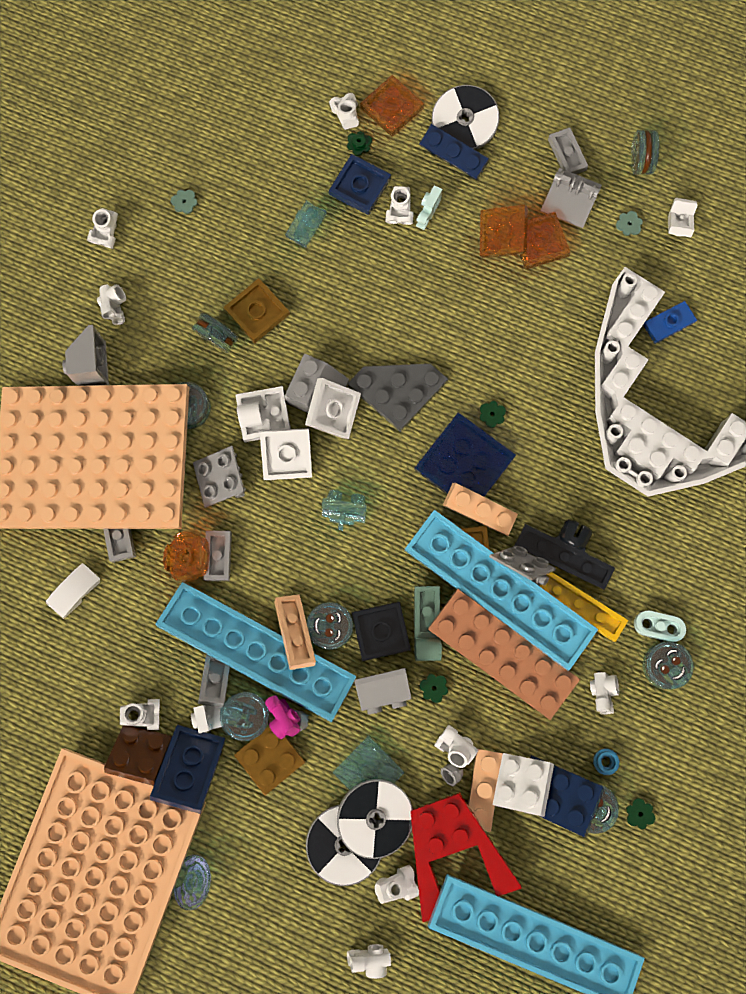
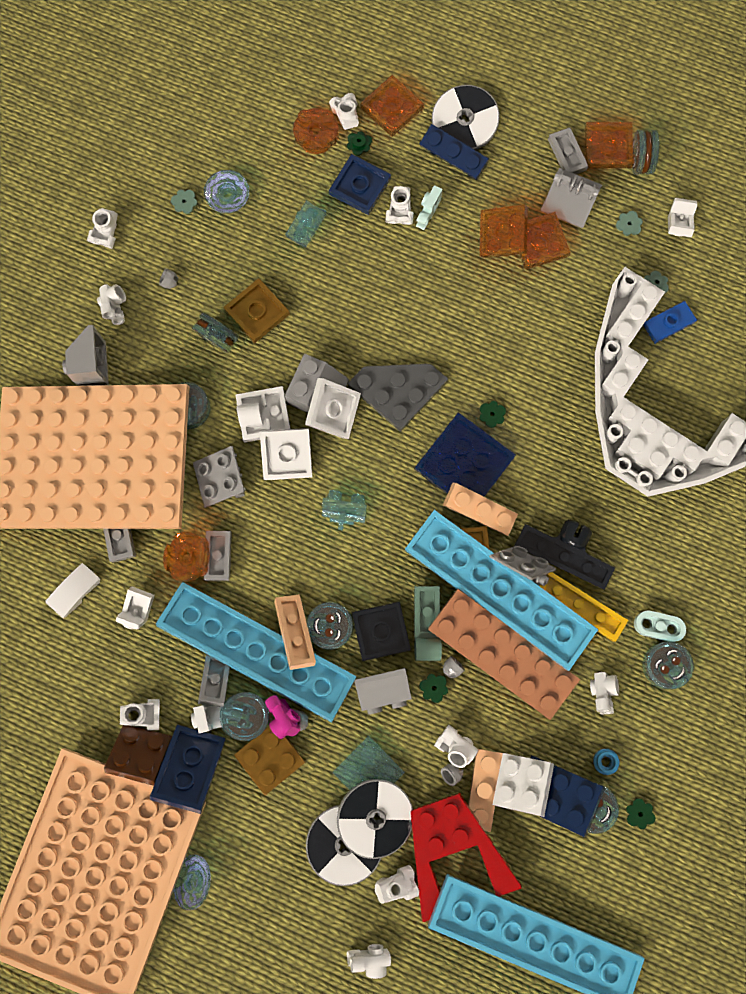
none -> white bracket [116,587,154,629]
none -> light grey hinge [159,268,178,289]
none -> clear light blue dish [204,170,249,213]
none -> clear orange plate [293,108,339,154]
none -> light grey hinge [443,656,465,678]
none -> clear orange plate [585,122,634,168]
none -> sand green plant [644,271,669,294]

